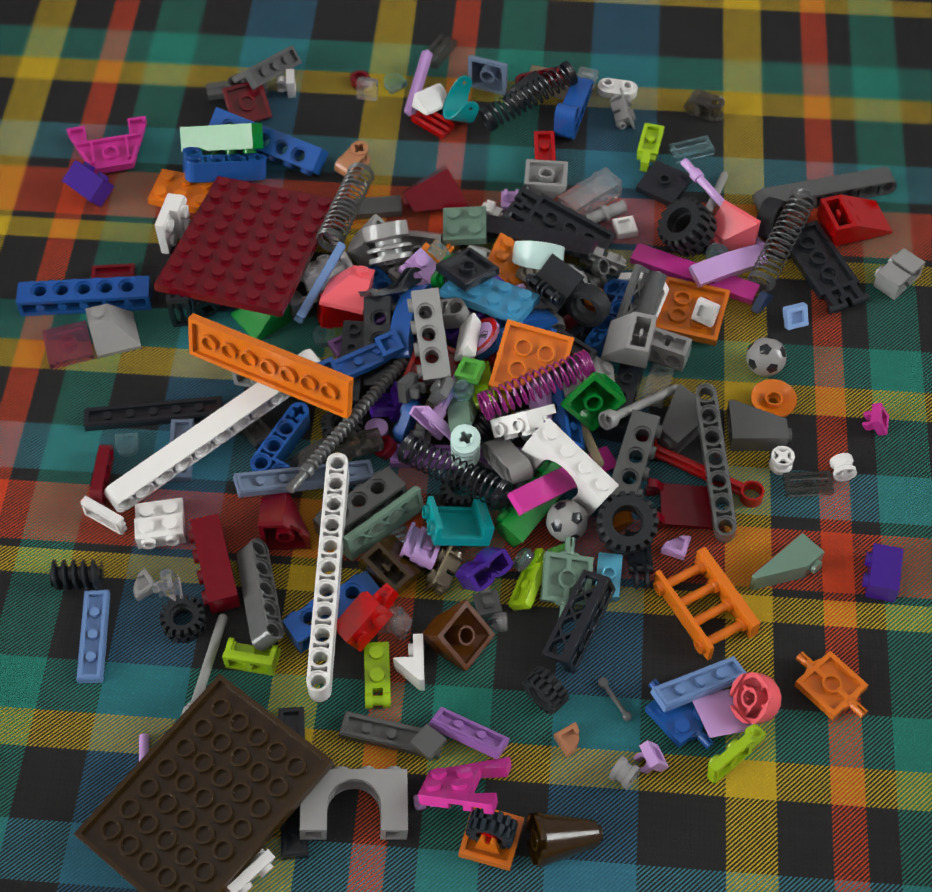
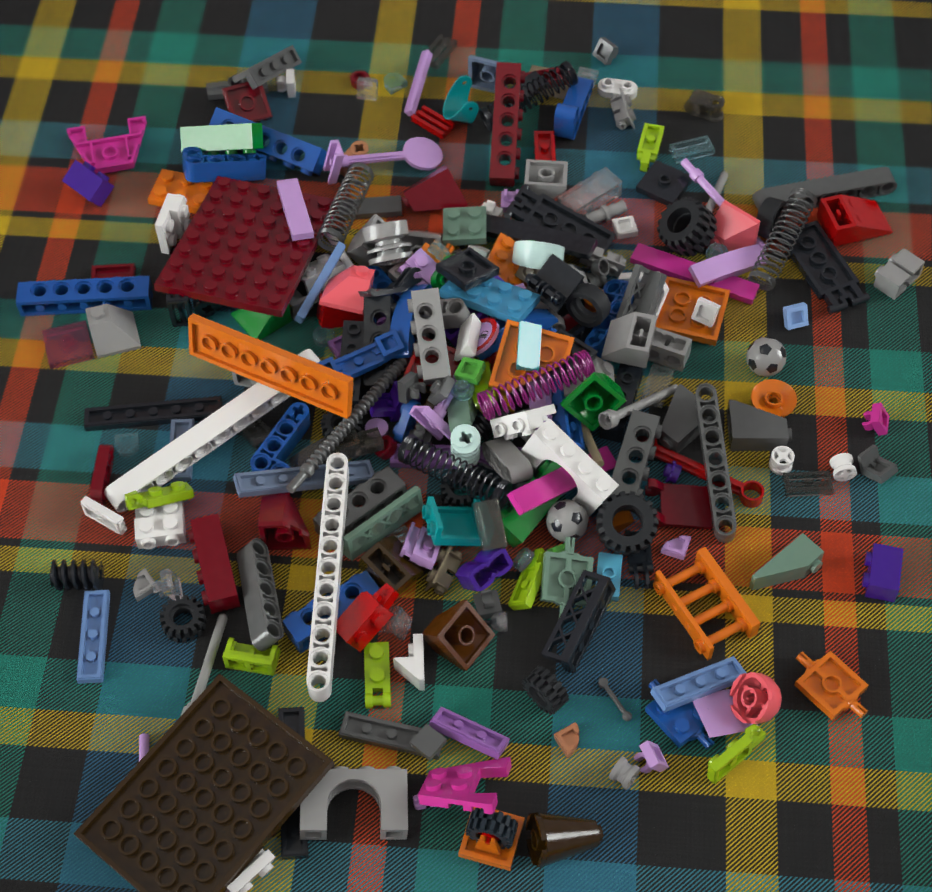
white slope [412,83,447,116] -> none
dark blue tile [751,291,774,314] -> none
none -> lime hinge [124,481,194,511]
none -> lavender tile [276,178,314,241]
none -> lavender piece [323,137,443,184]
none -> clear smoke tile [473,498,507,551]
none -> dark red brick [489,62,525,187]
none -> slope [516,321,542,371]
none -> dark grey tile [592,37,619,65]
none -> dark purple plate [662,461,682,483]
none -> dark grey bracket [858,445,898,484]

